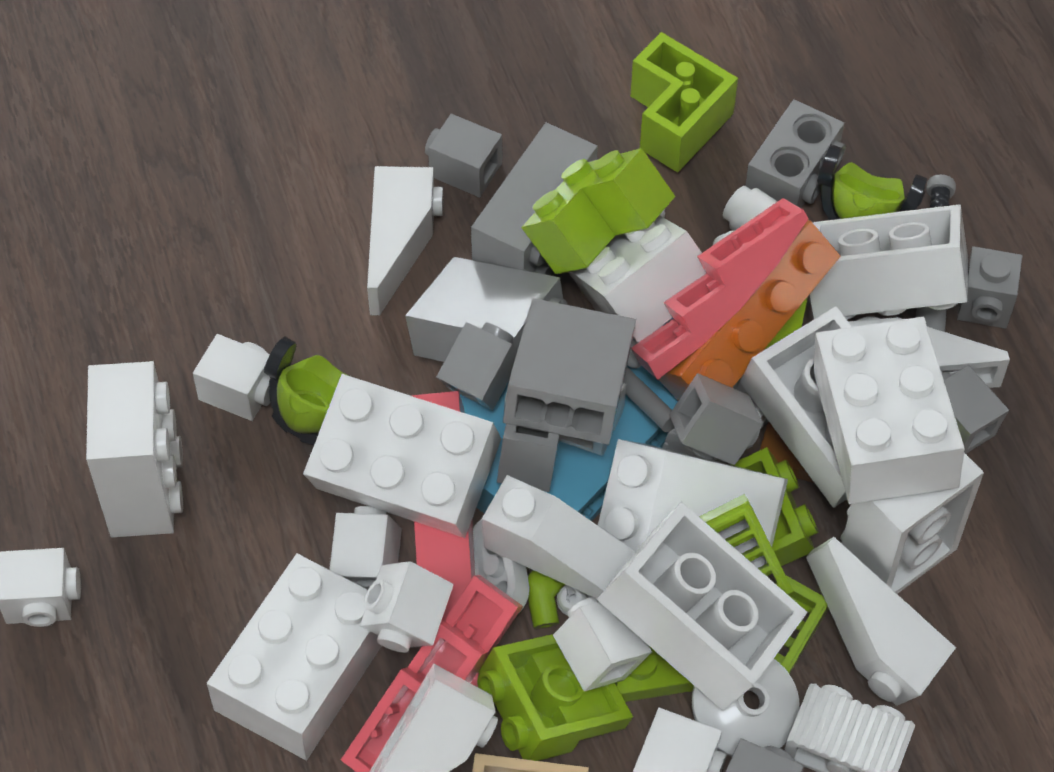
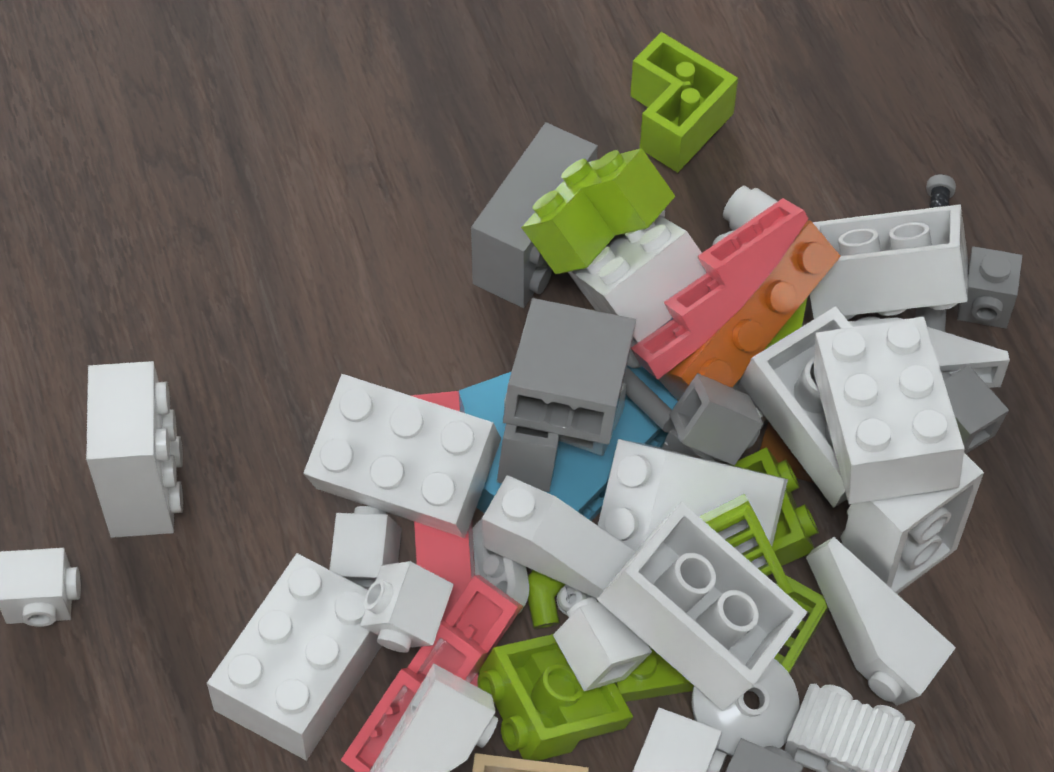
white brick [193,334,270,421] -> none
lime cap [264,336,349,445] -> none
white slope [367,166,443,315] -> none
brick [405,257,567,362] -> none
light grey brick [425,114,502,197] -> none
light grey brick [436,321,517,411] -> none
light grey brick [745,99,846,208] -> none
lime cap [817,144,927,220] -> none

